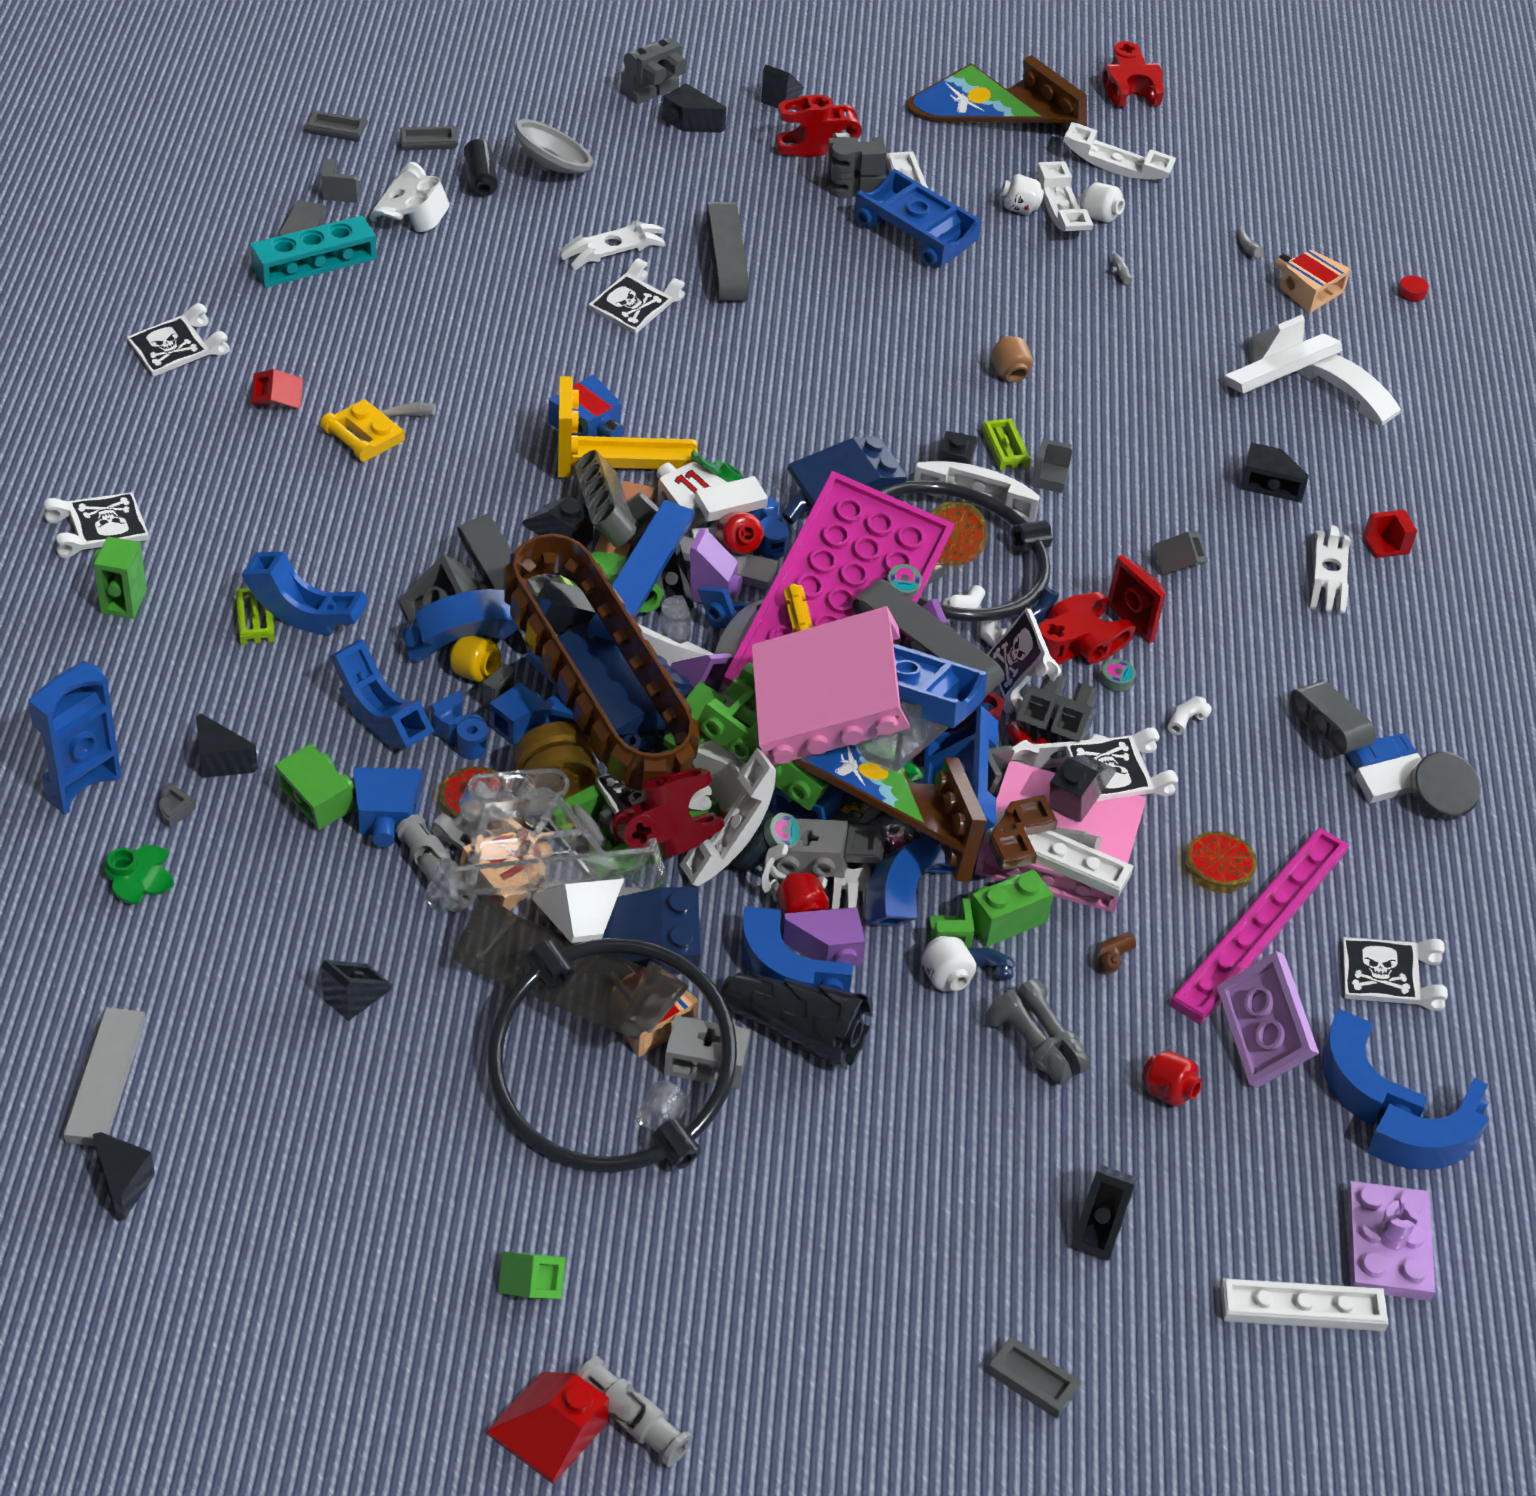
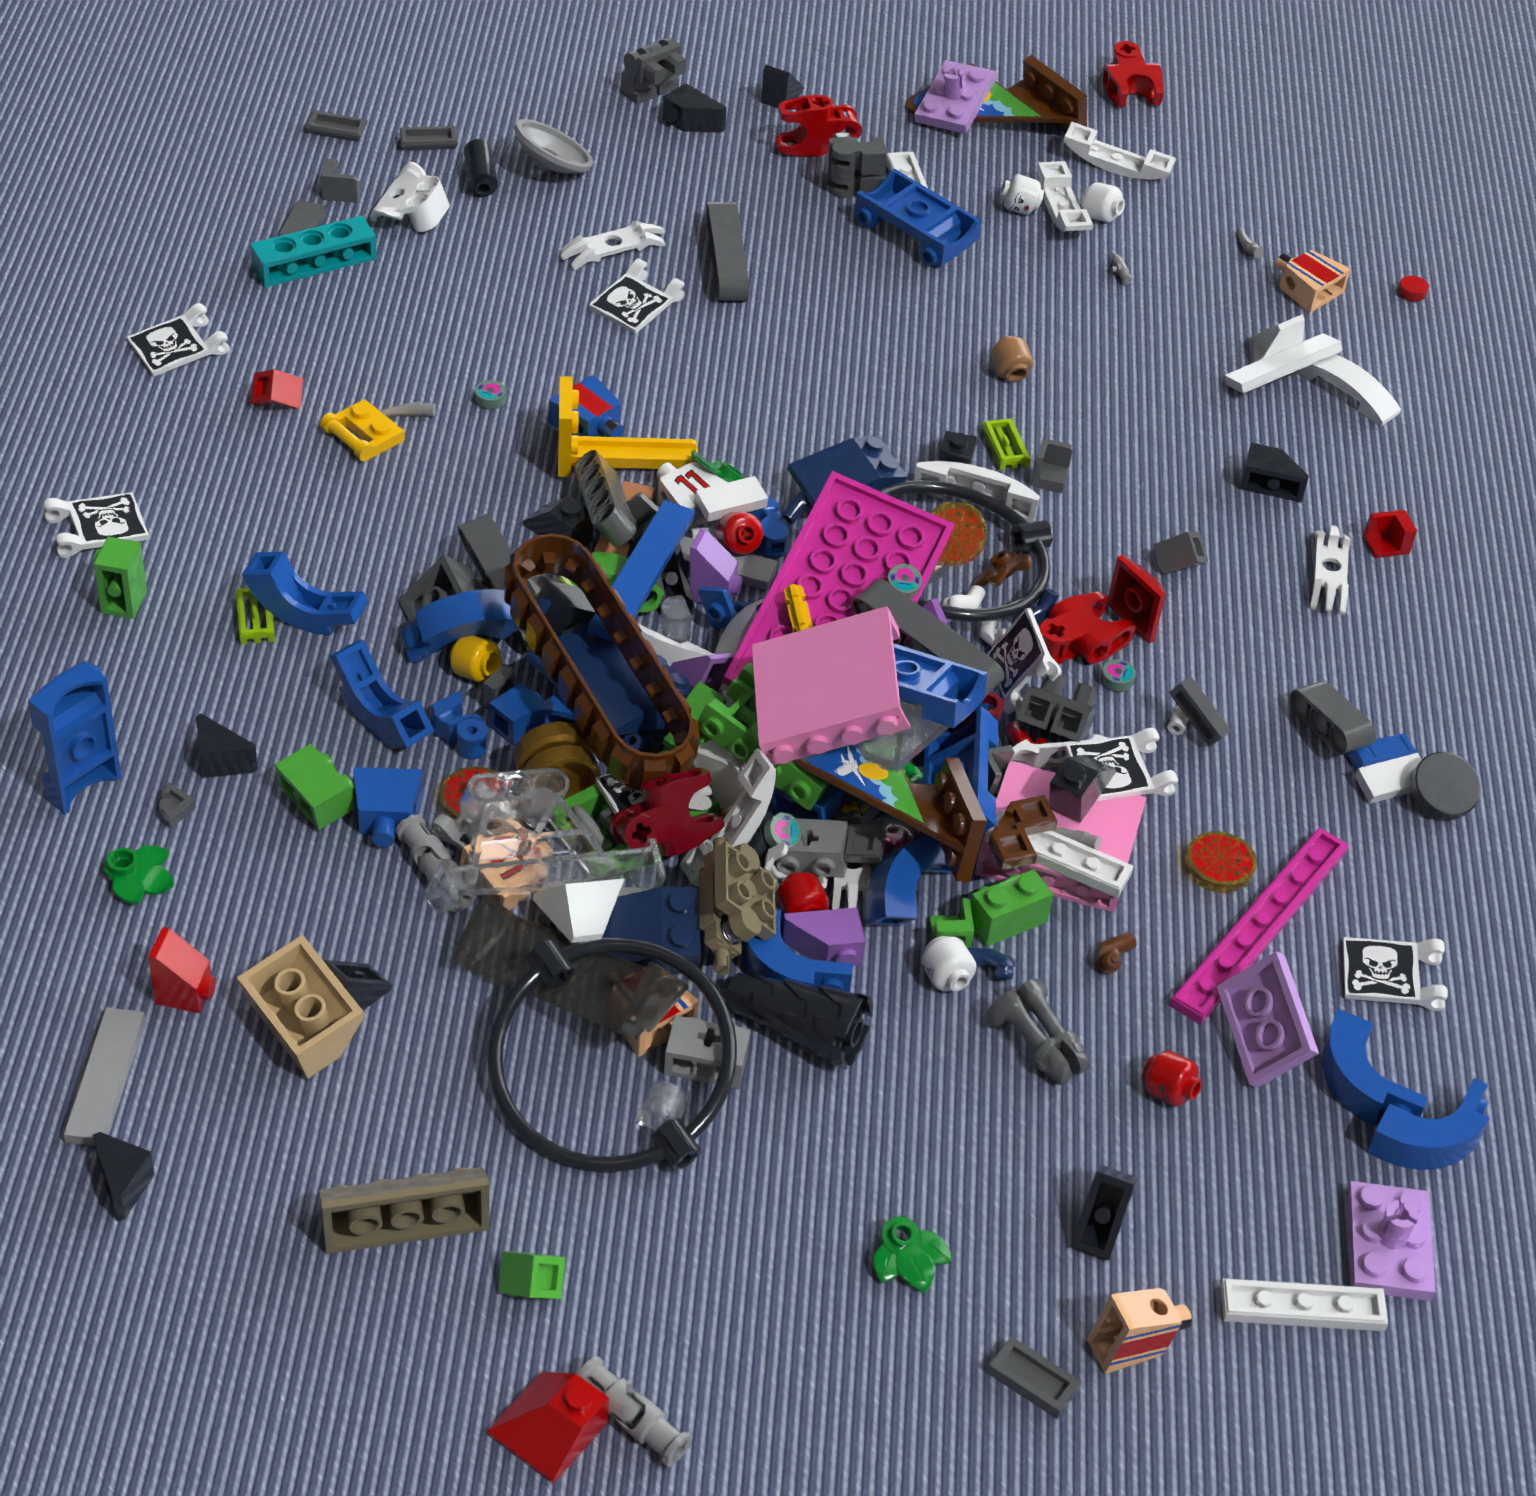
none -> red slope [148,927,216,1014]
none -> tan slope [237,935,365,1079]
none -> dark tan slope [319,1167,490,1254]
none -> sand green tile [475,380,506,409]
none -> dark tan piece [699,837,777,975]
none -> green plate [873,1216,951,1293]
none -> lavender plate [915,60,996,134]
none -> reddish brown plate [973,550,1032,587]
none -> light nougat torso [1087,1288,1192,1374]
none -> dark grey tile [1168,675,1232,747]

